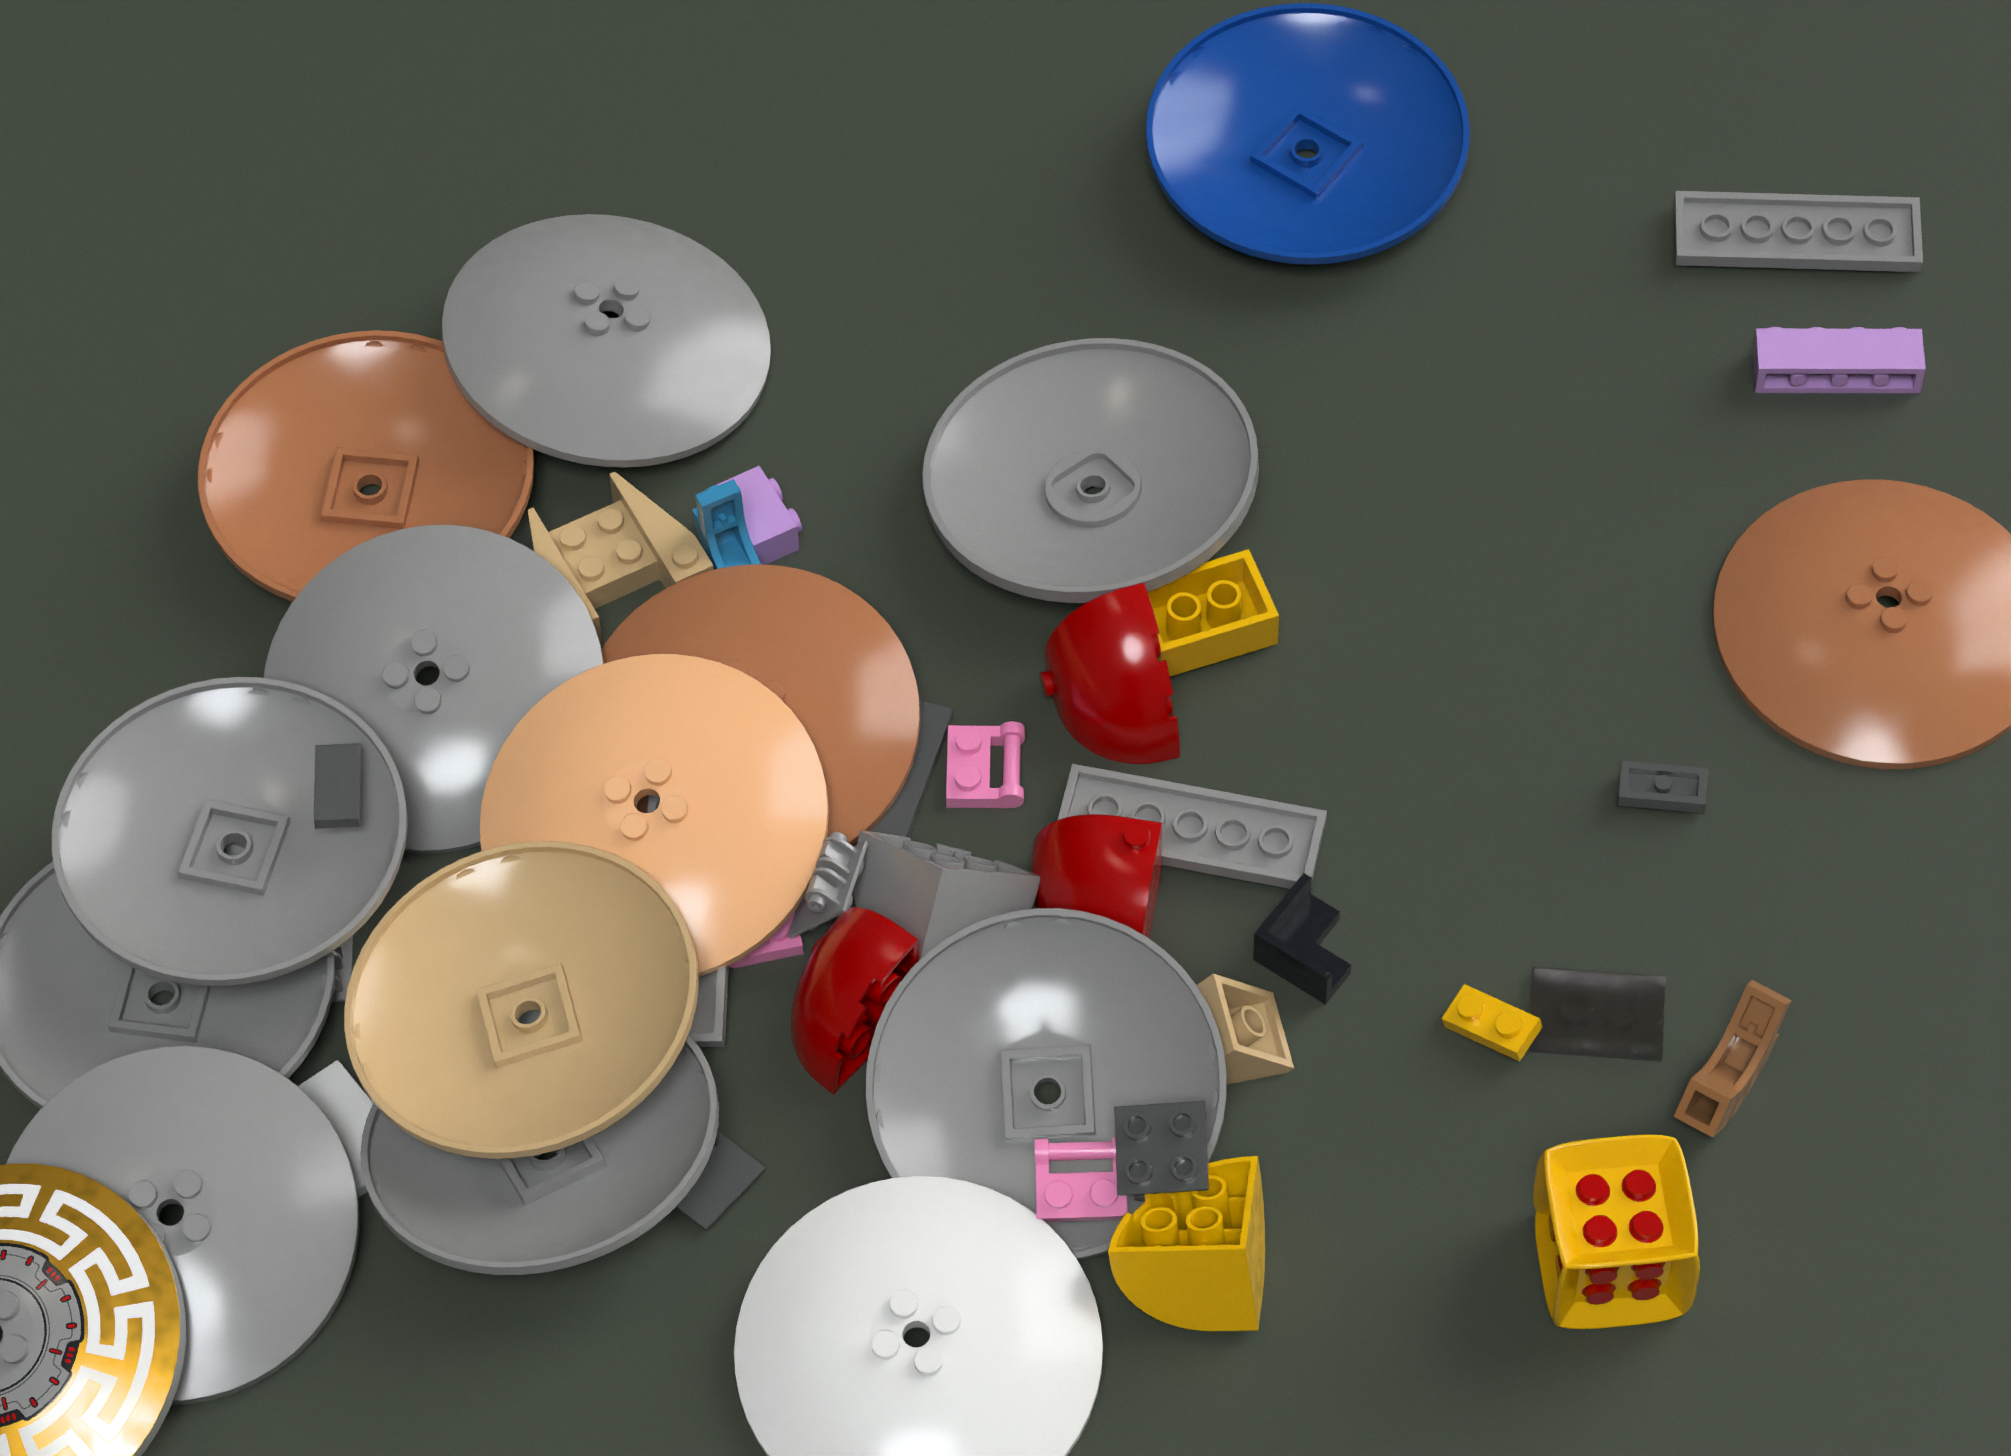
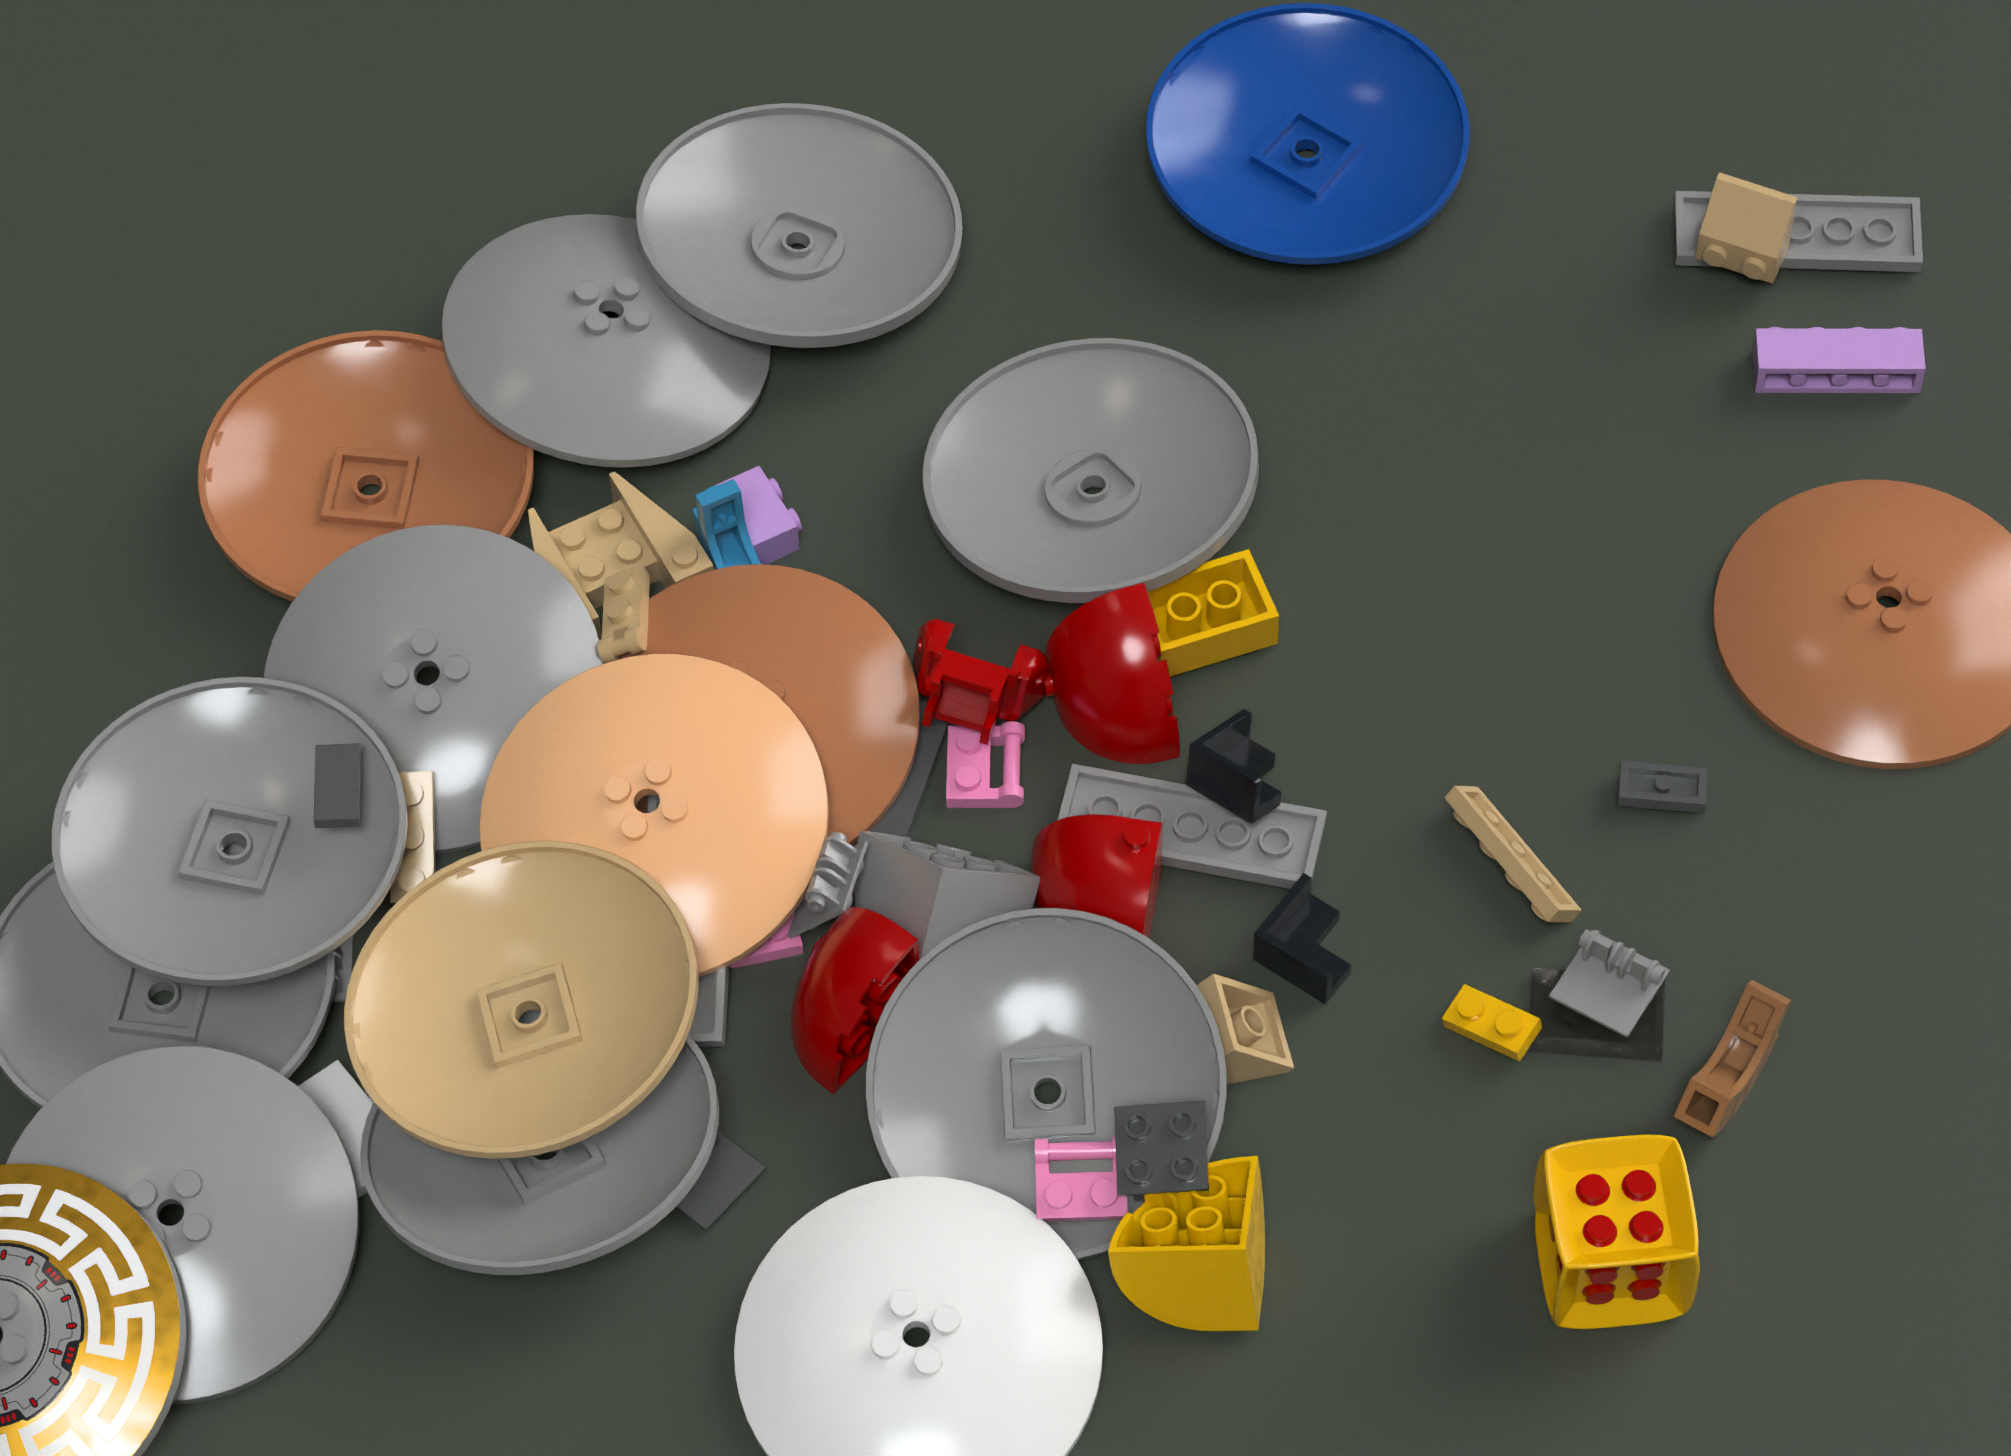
none -> tan plate [390,771,436,904]
none -> tan plate [597,565,650,664]
none -> light grey dish [636,103,963,348]
none -> red piece [912,619,1050,745]
none -> black panel [1186,709,1281,824]
none -> tan plate [1444,786,1582,923]
none -> light grey hinge [1549,929,1670,1038]
none -> tan slope [1695,172,1798,284]

